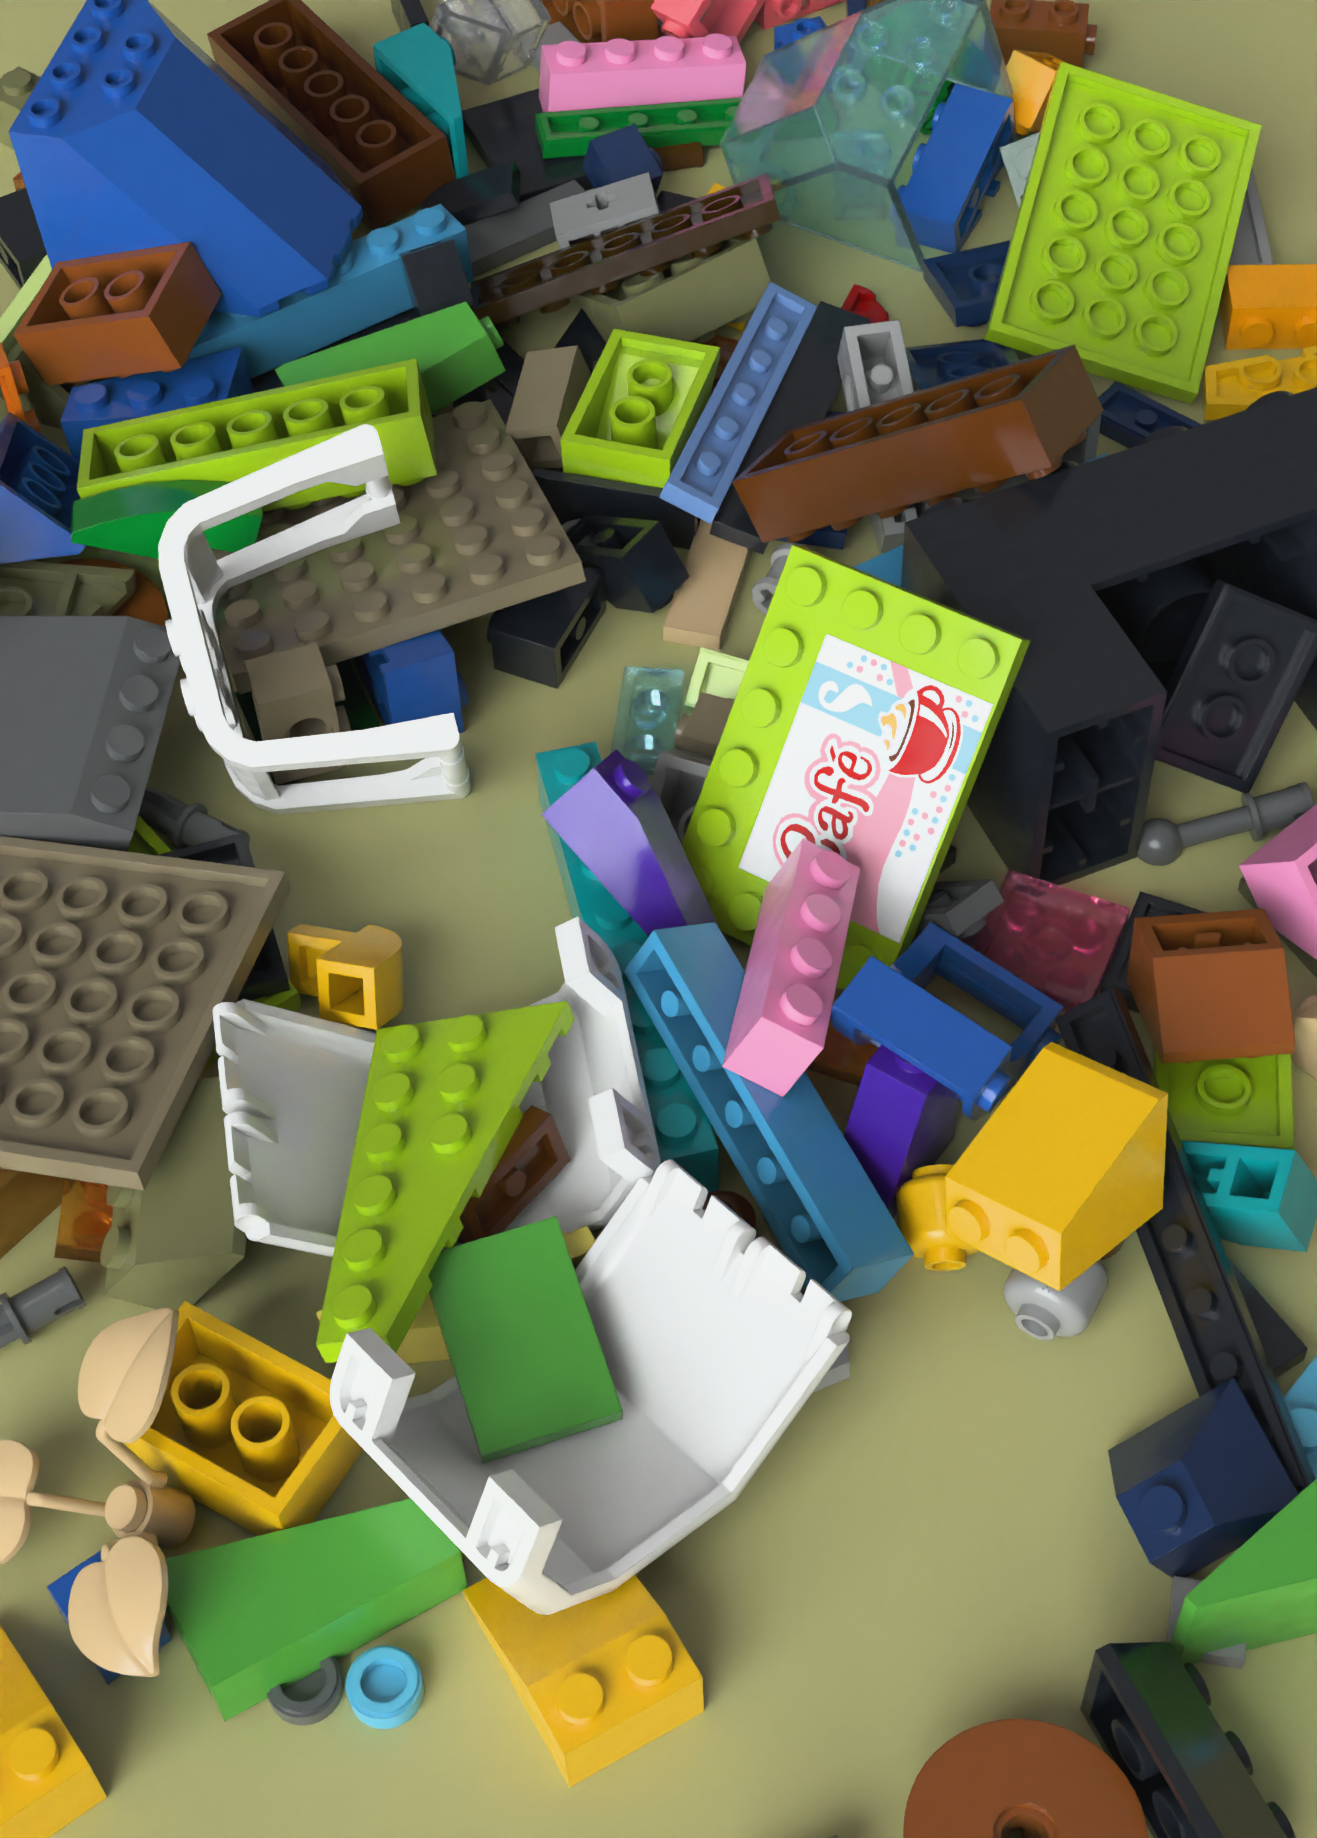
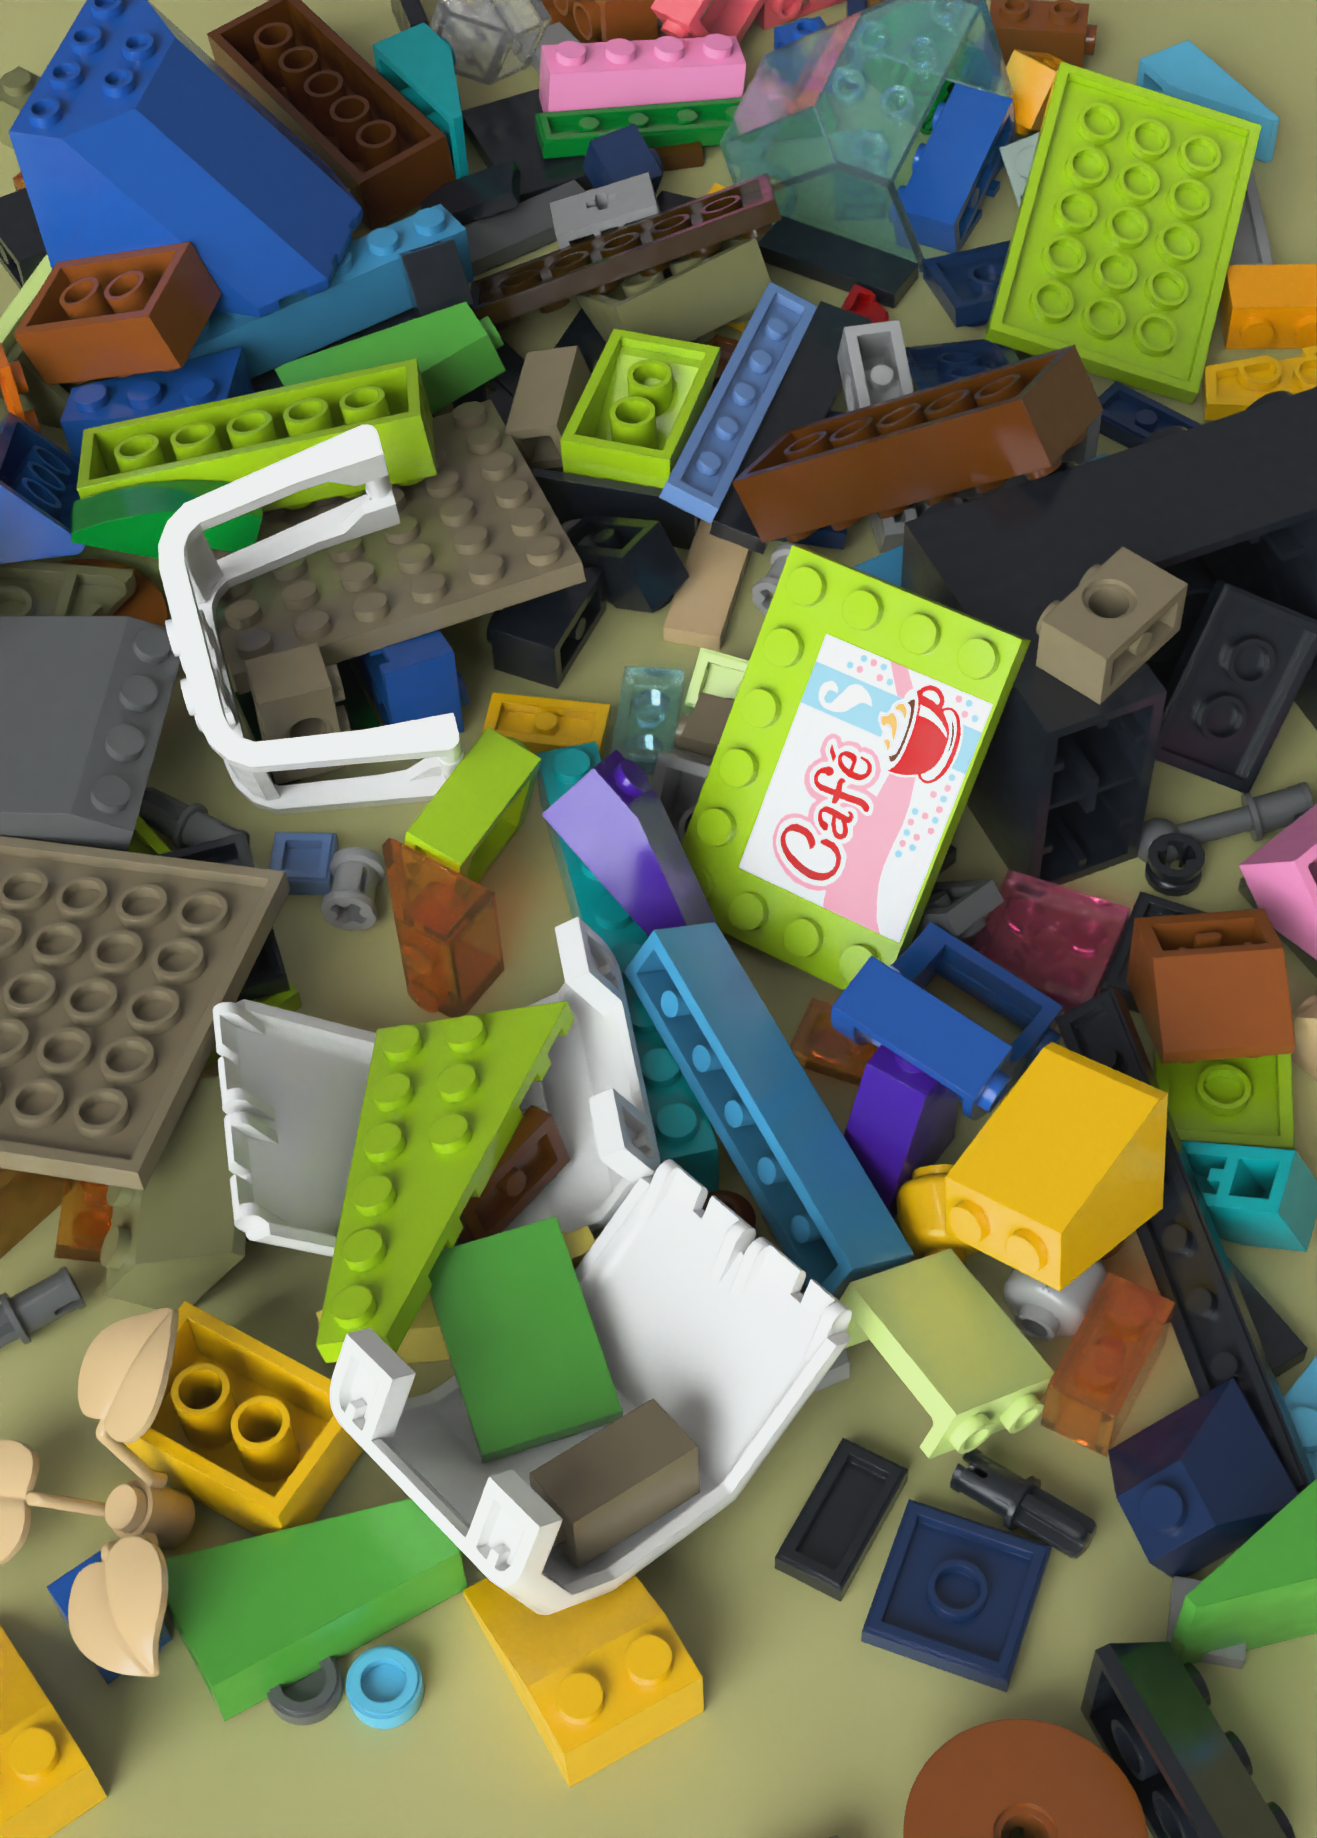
yellow brick [287,924,405,1030] -> none
bright pink brick [722,838,860,1097] -> none
none -> medium blue tile [269,832,339,895]
none -> light grey bush [320,847,387,931]
none -> clear orange slope [382,837,504,1018]
none -> lime window [393,727,542,928]
none -> yellow plate [481,692,611,760]
none -> dark tan brick [529,1398,700,1570]
none -> black tile [758,215,919,308]
none -> black tile [775,1438,908,1602]
none -> yellowish green panel [839,1248,1057,1459]
none -> dark blue tile [861,1499,1052,1692]
none -> black axle [950,1448,1097,1559]
none -> dark tan brick [1036,546,1188,705]
none -> clear orange brick [1041,1272,1175,1457]
none -> medium azure slope [1136,40,1280,163]
none -> black bush [1145,833,1205,897]

